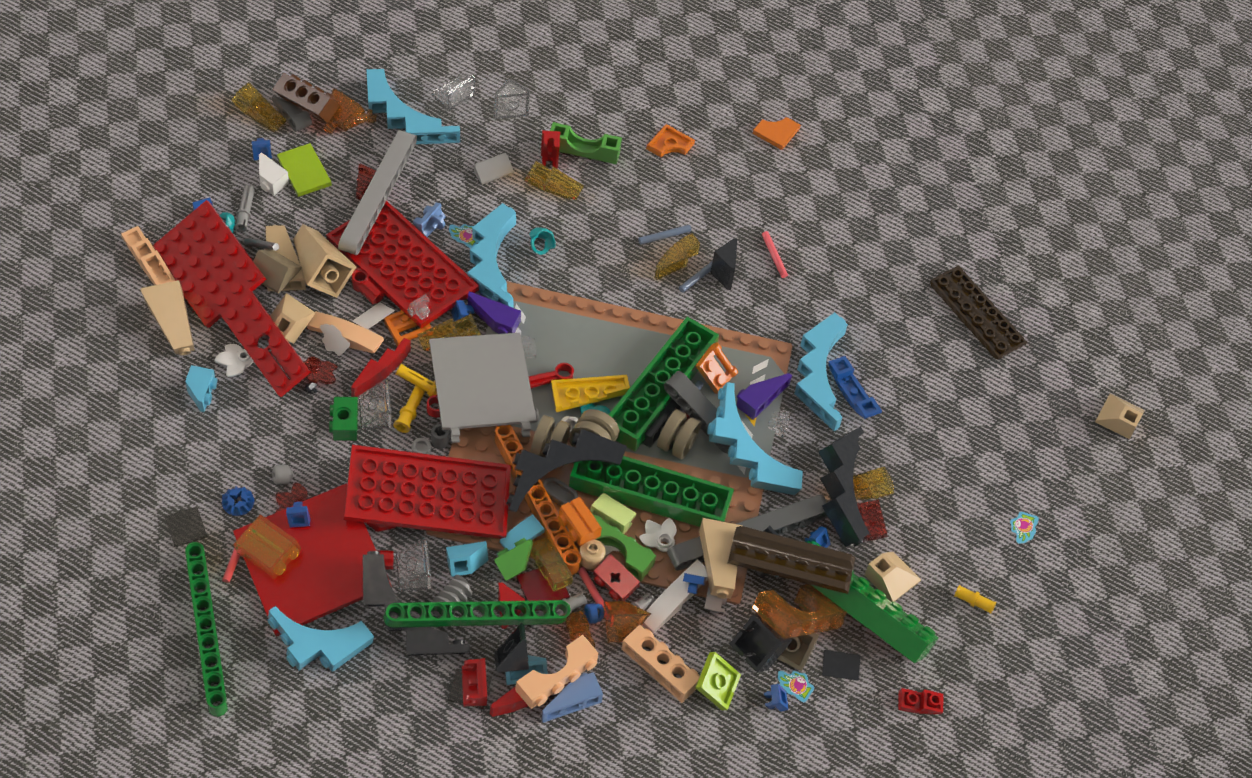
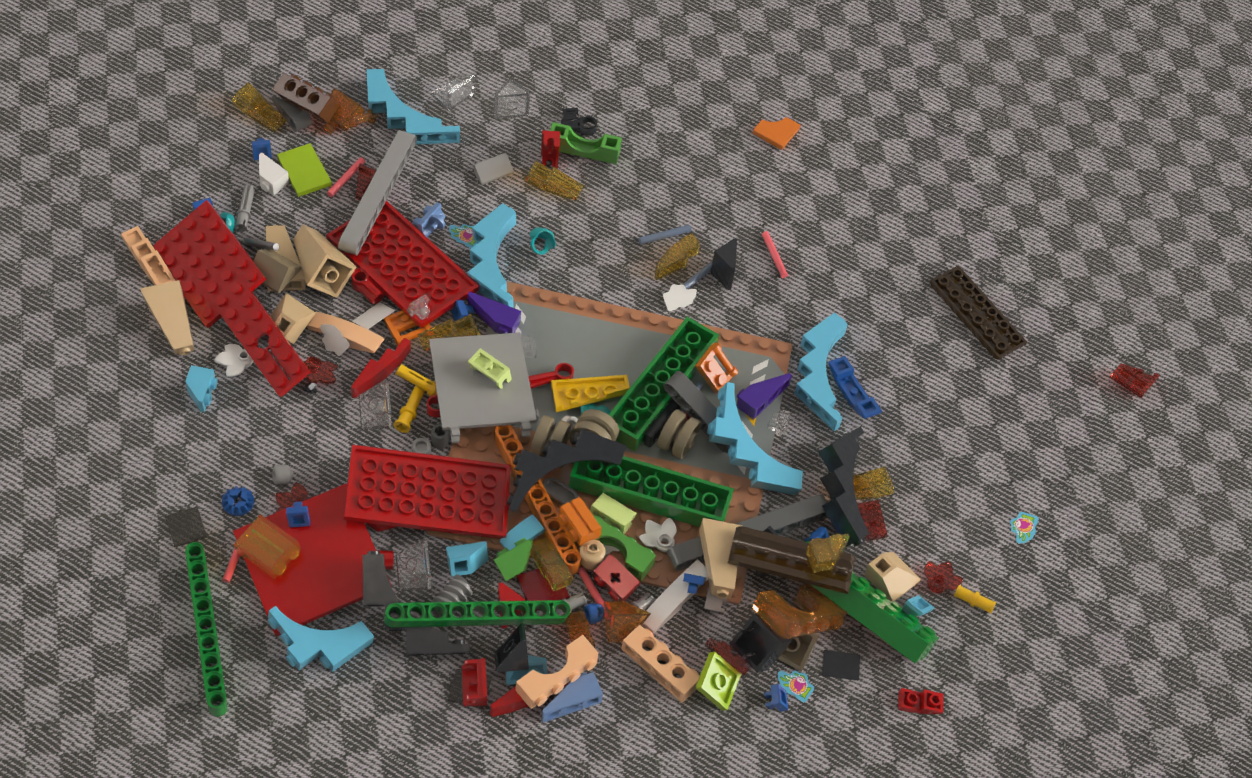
green brick [329,397,358,441] -> none
orange tile [646,124,695,157] -> none
tan slope [1095,393,1144,439] -> none
none -> coral bar [327,157,365,197]
none -> yellowish green hinge [468,348,512,389]
none -> black piece [561,108,597,136]
none -> white sticker [663,284,697,311]
none -> clear red wing [705,638,749,676]
none -> clear yellow slope [806,534,849,573]
none -> medium azure slope [902,595,935,616]
none -> clear red plate [924,561,963,594]
none -> clear red wing [1110,363,1160,398]

